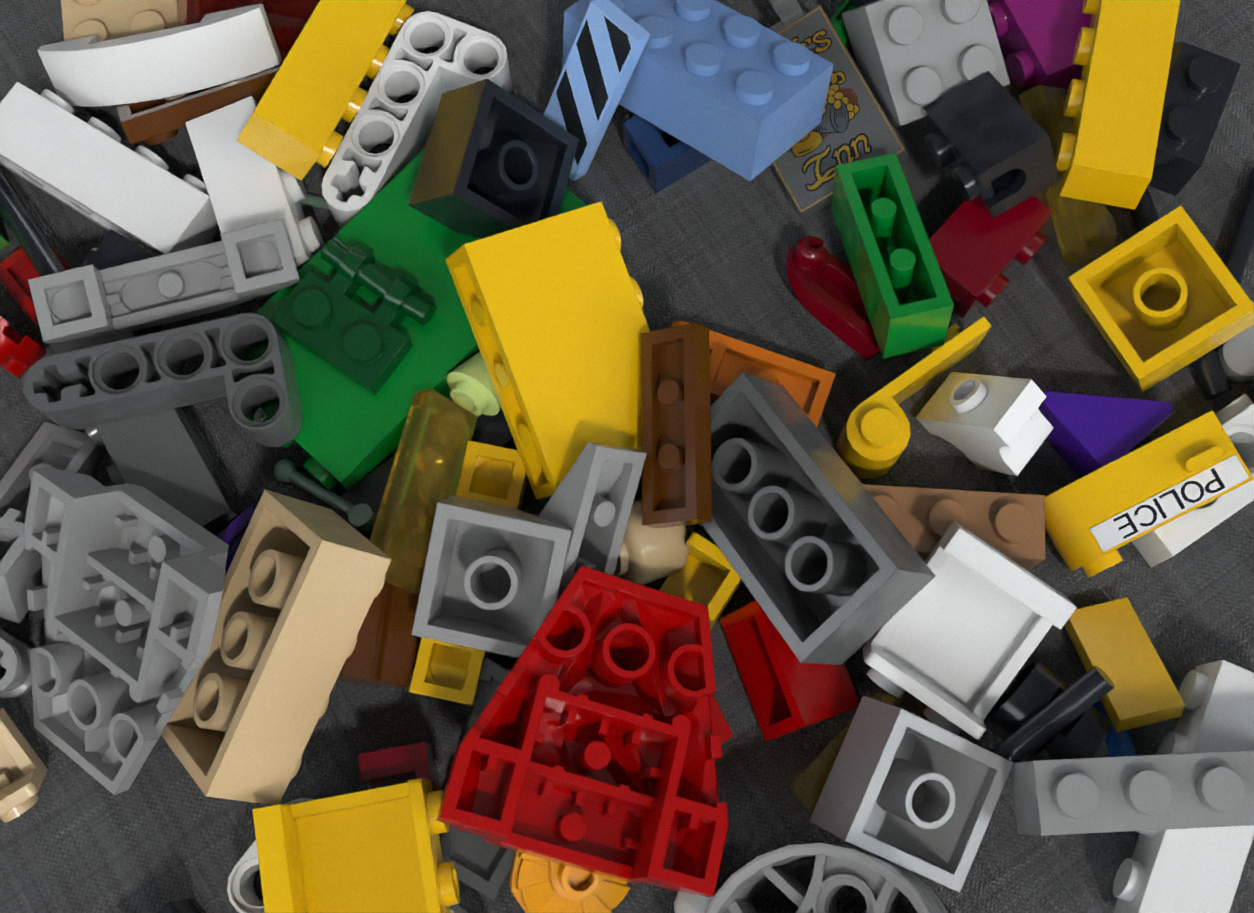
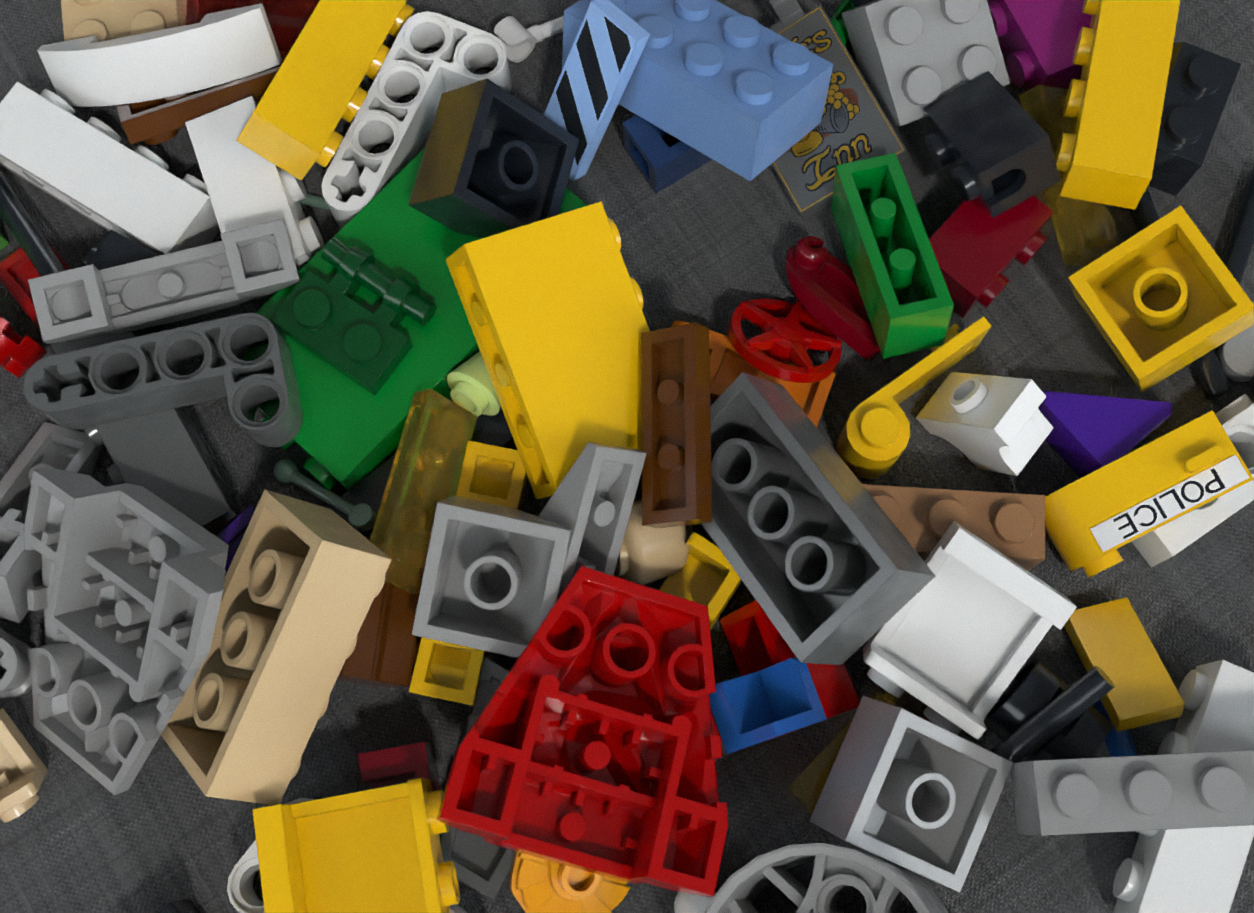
none -> white hand [494,16,564,63]
none -> blue panel [709,657,827,754]
none -> red wheel [728,299,842,383]

